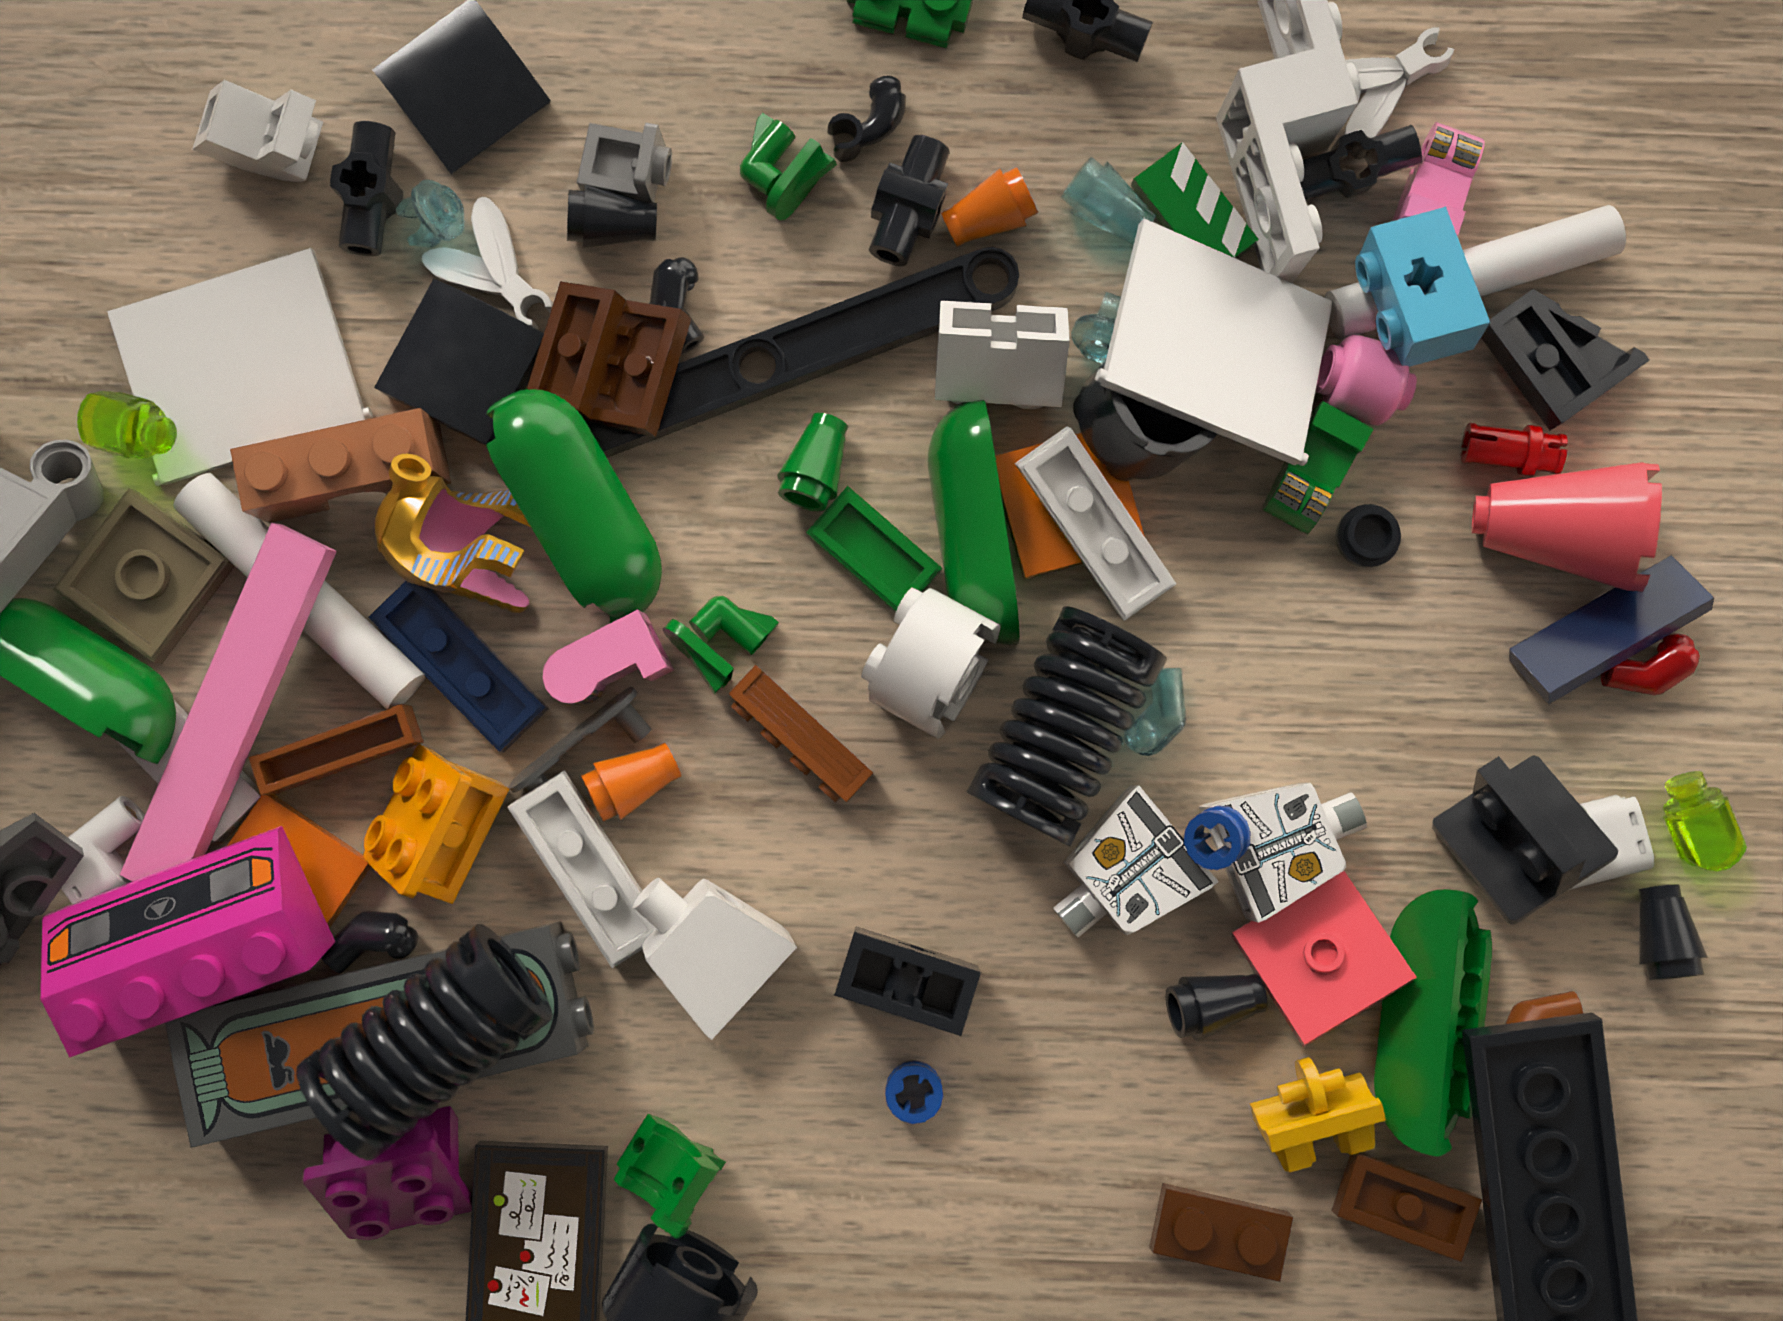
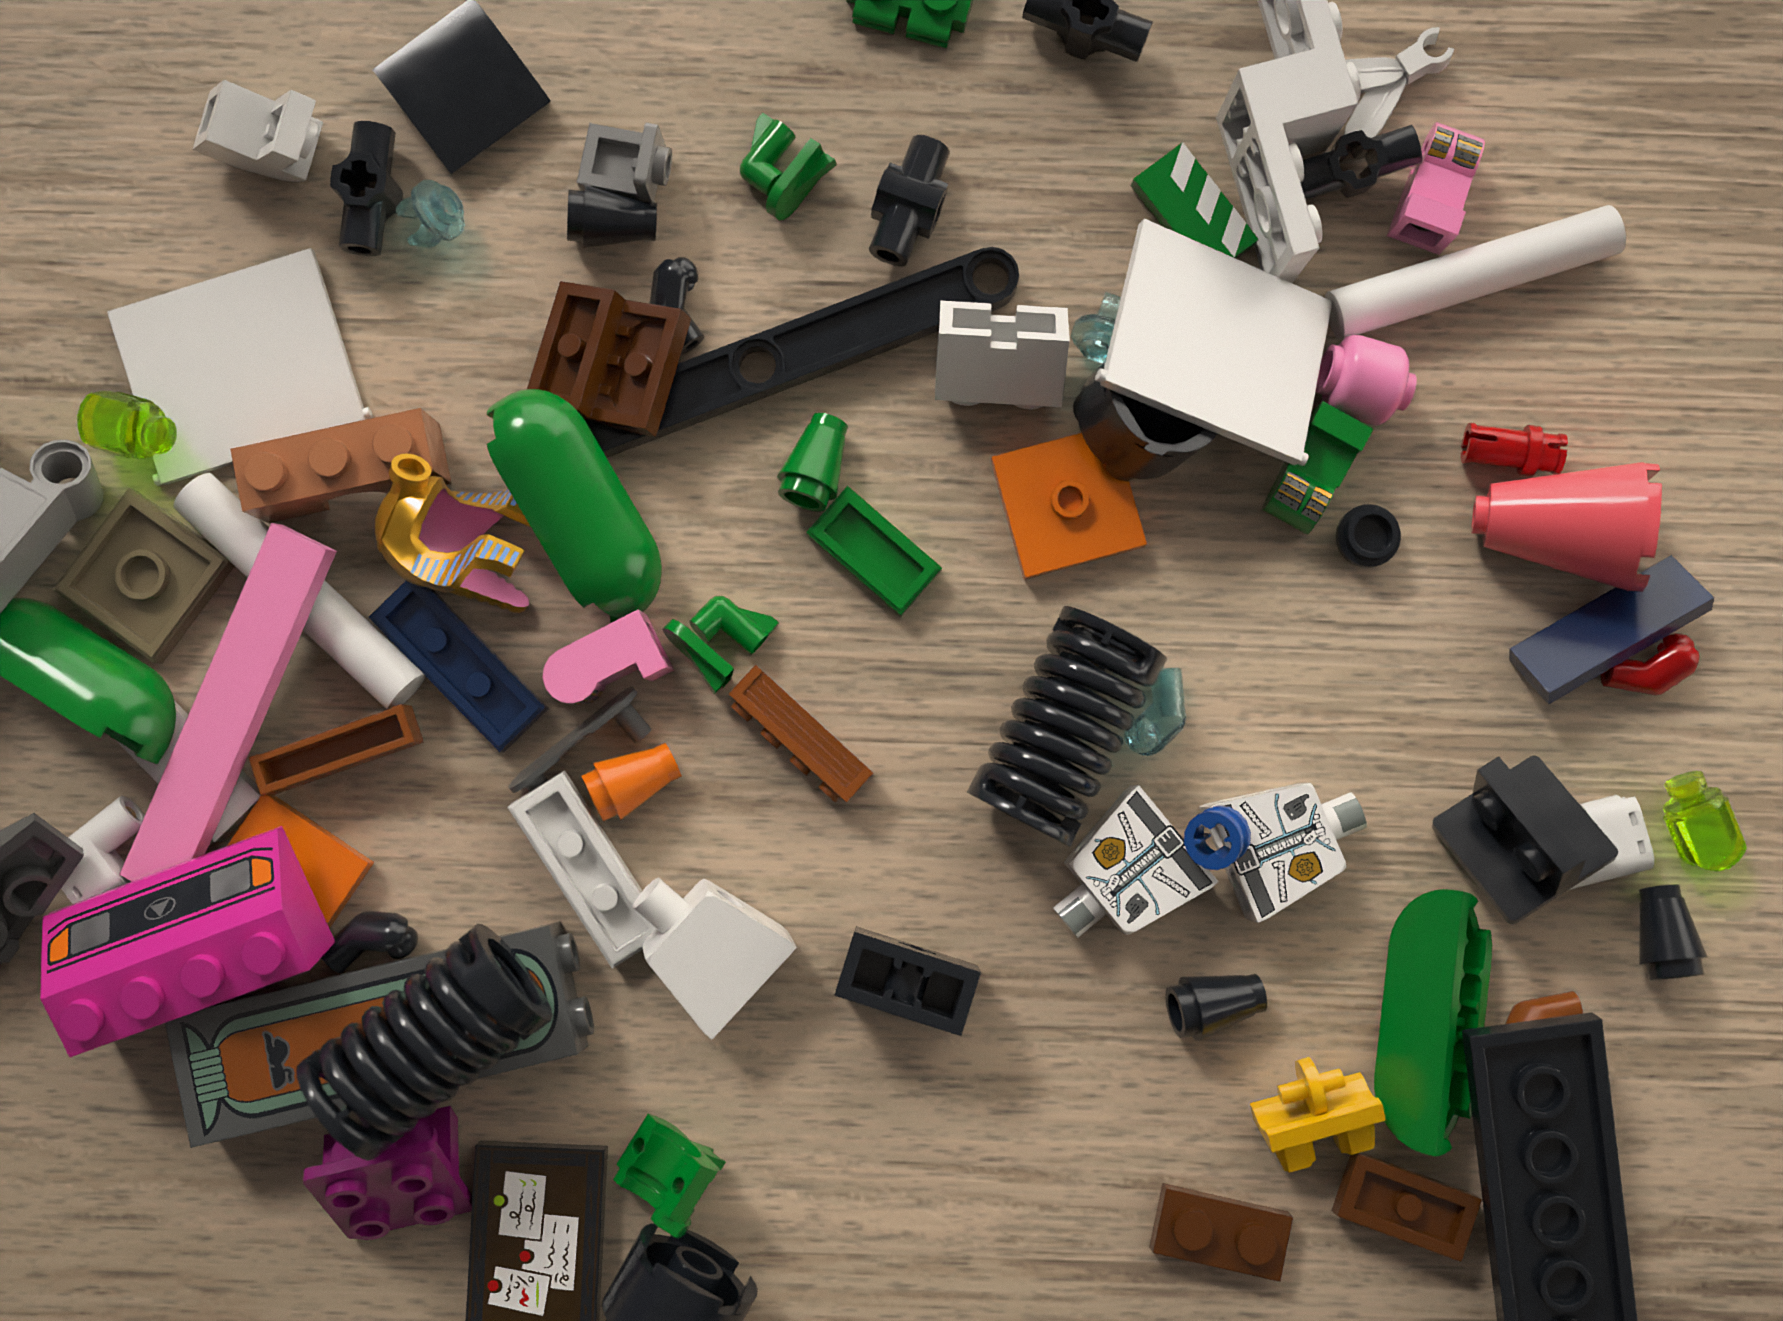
light orange bracket [363,744,509,904] -> none
black slope [374,279,544,446] -> none
white piece [422,197,553,330] -> none
black arm [827,75,906,162] -> none
white brick [861,588,1000,739] -> none
blue bush [885,1060,943,1124] -> none
green brick [928,400,1020,645] -> none
orange cone [941,167,1038,247] -> none
white tile [1014,426,1176,621] -> none
clear light blue cone [1060,156,1156,245] -> none
coral plate [1232,870,1416,1047] -> none
medium azure brick [1355,207,1490,367] -> none
black wing [1481,289,1650,431] -> none

